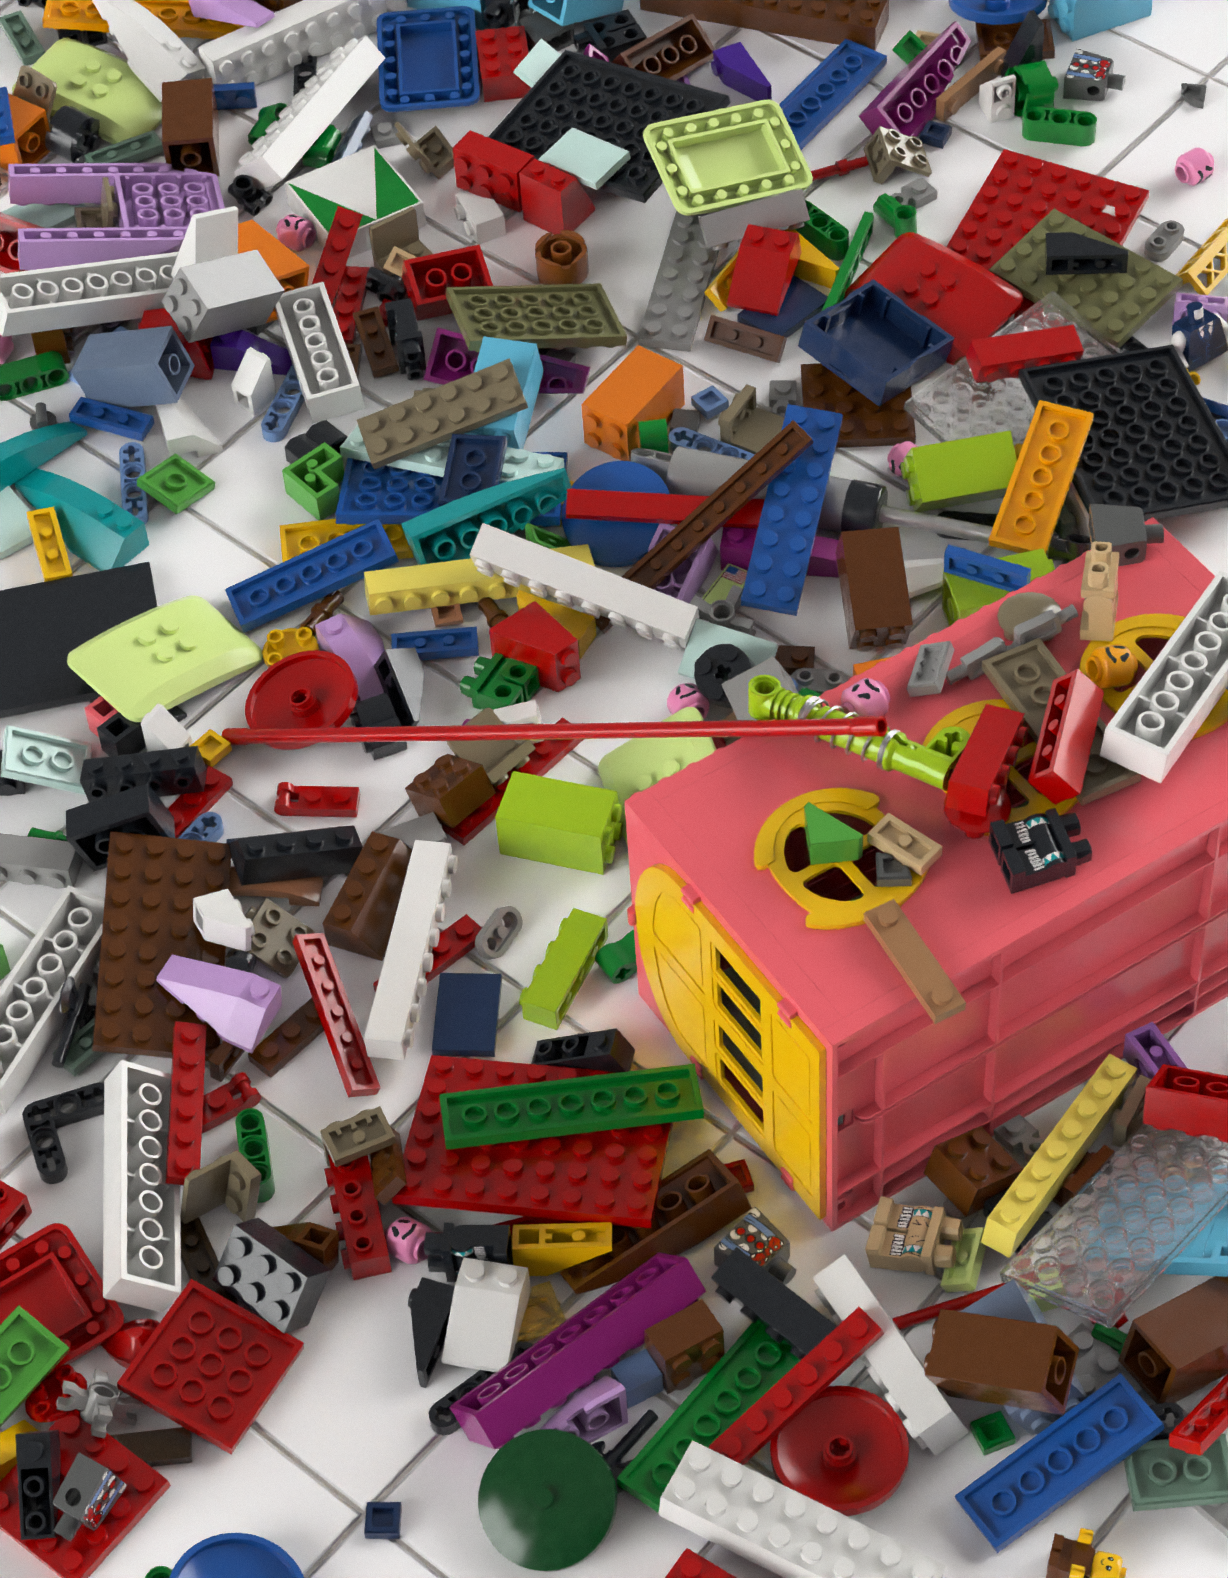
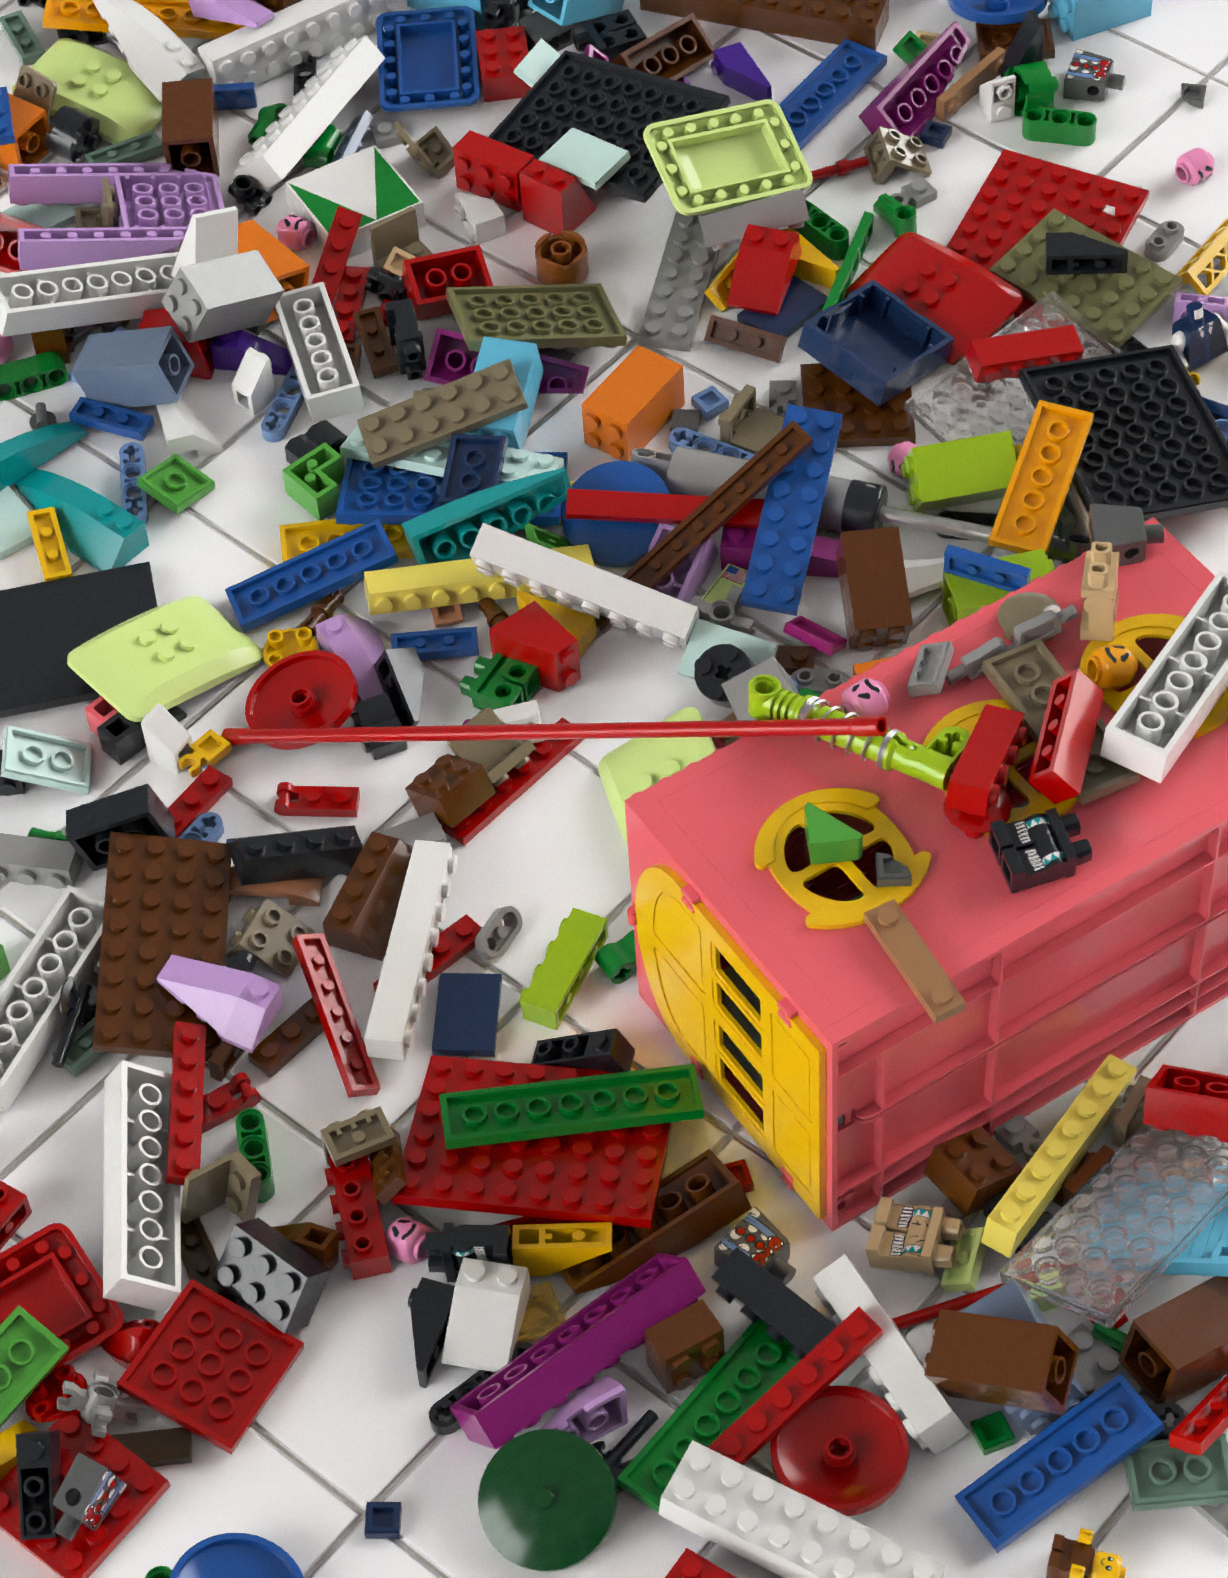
black beam [22,1082,104,1184] -> none
black brick [80,746,207,803] -> none
white slope [193,889,255,951] -> none
lime brick [495,771,623,875] -> none
medium blue brick [610,1348,663,1409] -> none
green axle [638,418,669,453] -> none
bright pink head [667,682,710,719] -> none
tan plate [867,813,943,876] -> none
medium lavender brick [1123,1021,1187,1079] -> none
none -> dark pink tile [783,616,848,656]

